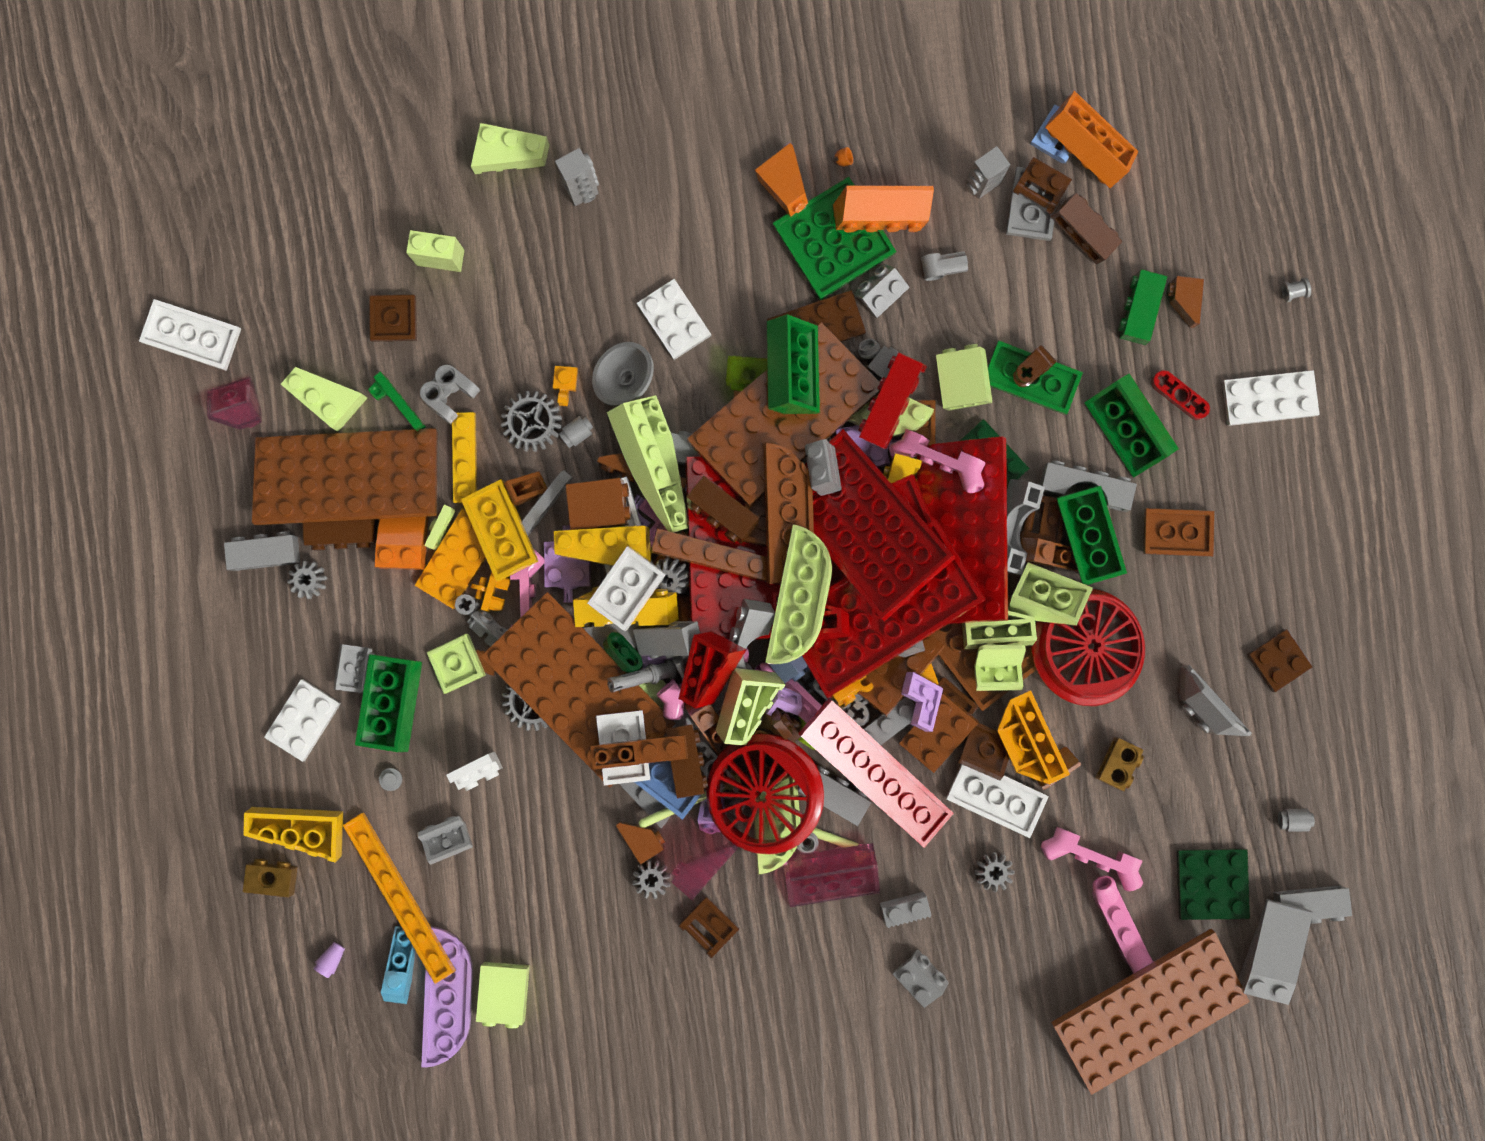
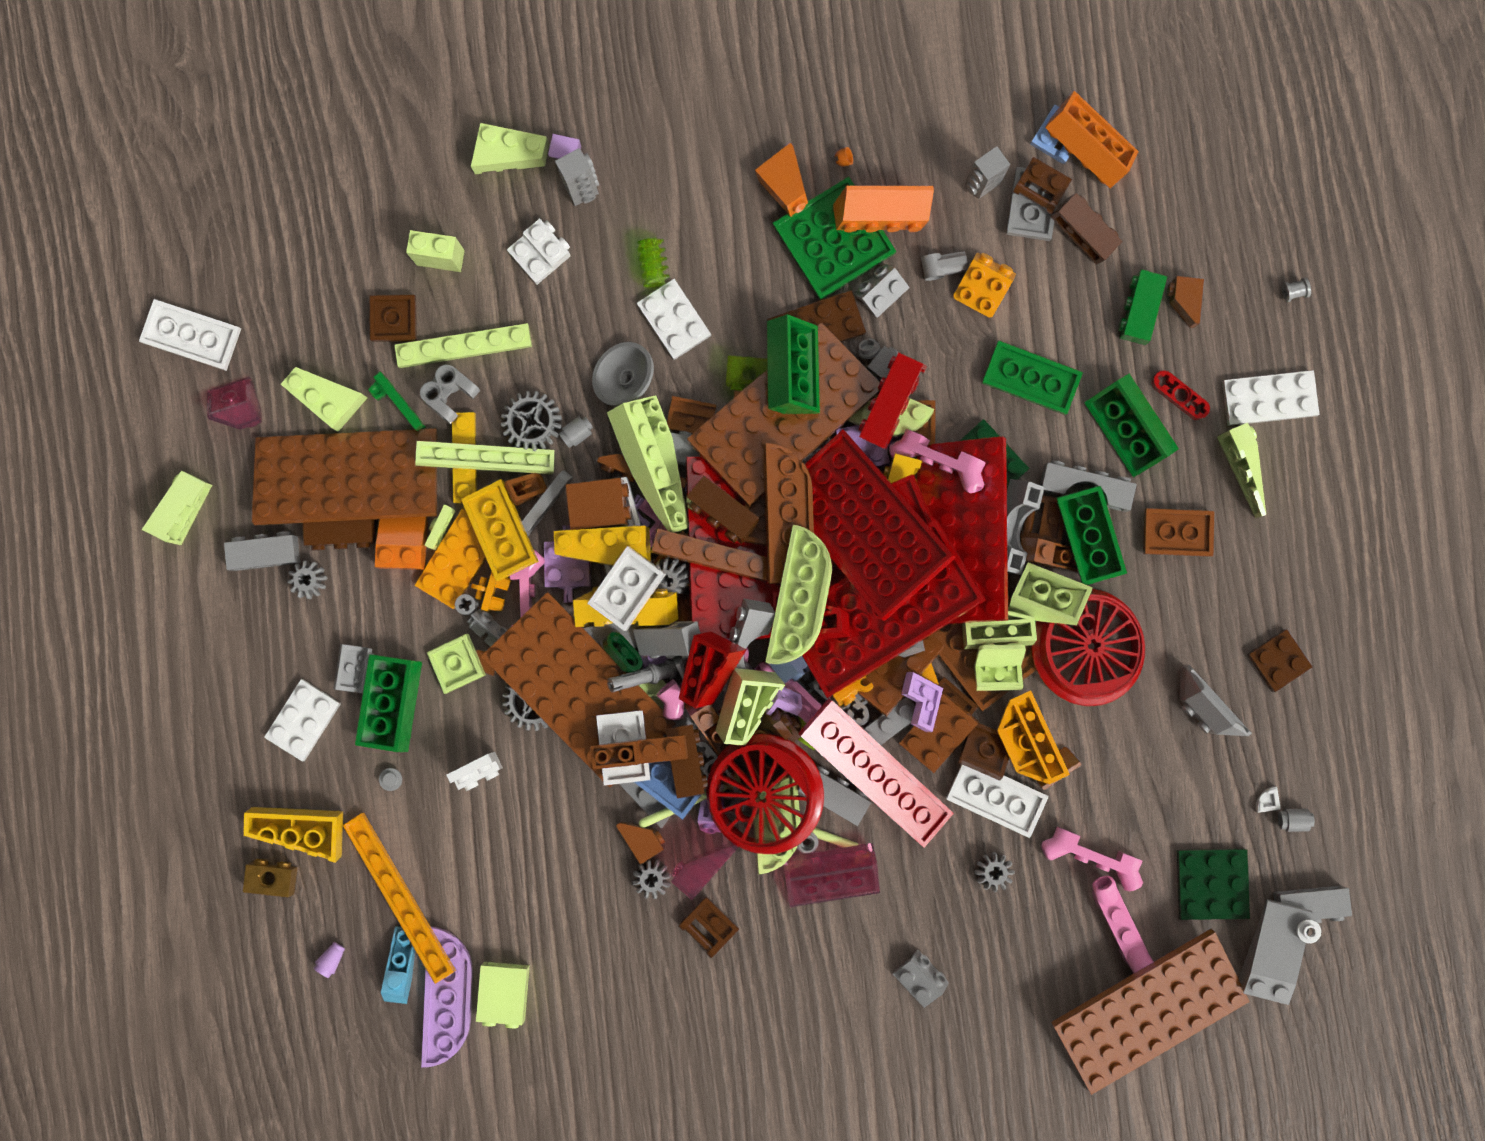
light grey bracket [417,816,473,865] -> none
light orange plate [553,366,578,406] -> none
light grey brick [805,439,842,496] -> none
light grey brick [880,892,931,928] -> none
yellowish green brick [936,344,992,411] -> none
reddish brown piece [1013,345,1057,387] -> none
pearl gold brick [1095,737,1144,791] -> none
none -> yellowish green wedge [142,471,212,545]
none -> yellowish green plate [395,323,532,368]
none -> yellowish green plate [415,441,554,474]
none -> white plate [507,218,570,285]
none -> lavender panel [548,134,581,159]
none -> clear neon green piece [637,238,670,288]
none -> dark orange plate [667,396,717,434]
none -> light orange bracket [954,253,1016,318]
none -> yellowish green wedge [1217,422,1266,518]
none -> white tile [1256,786,1281,813]
none -> white plate [1297,919,1321,943]

